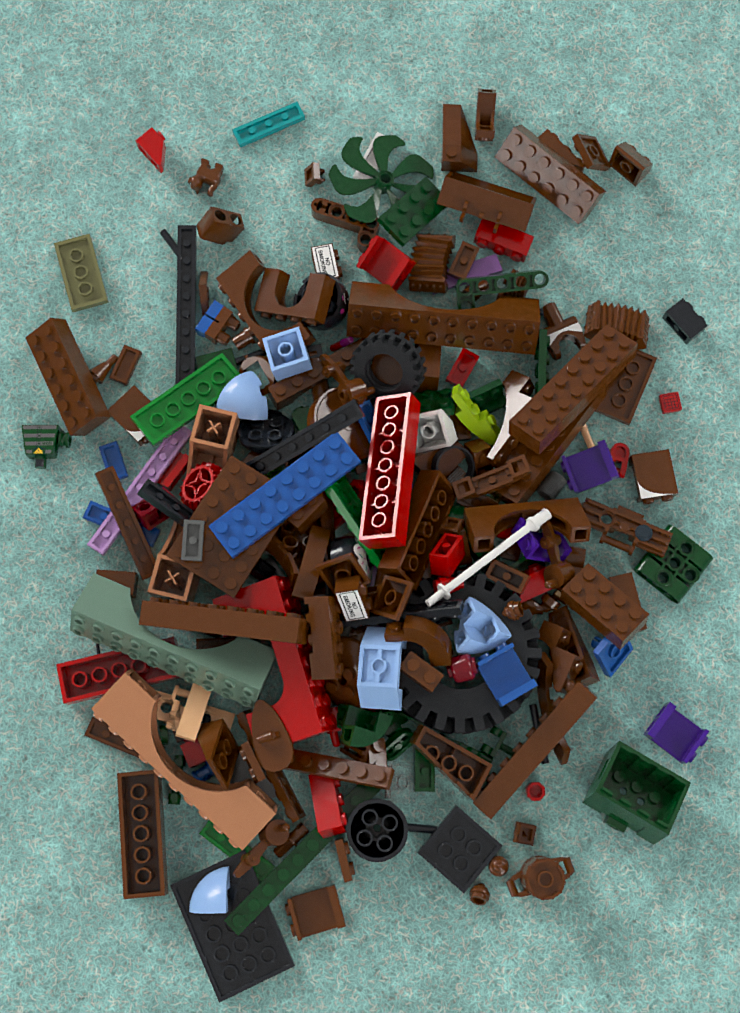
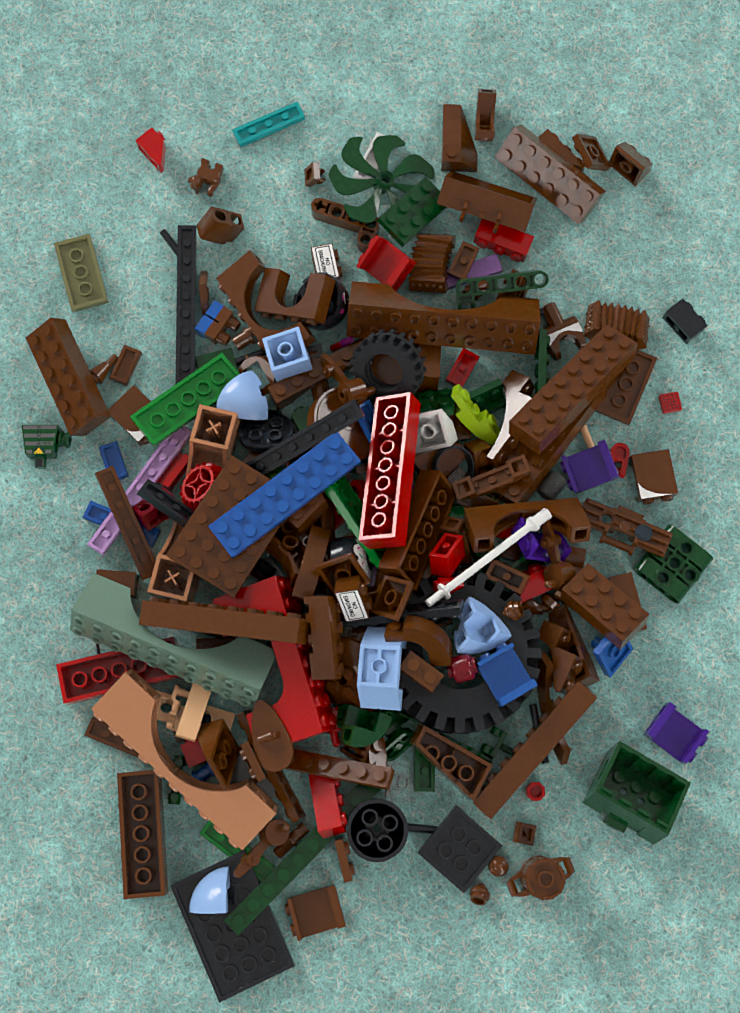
dark green tile [160,725,169,745] -> none
dark grey plate [181,520,205,562] -> none

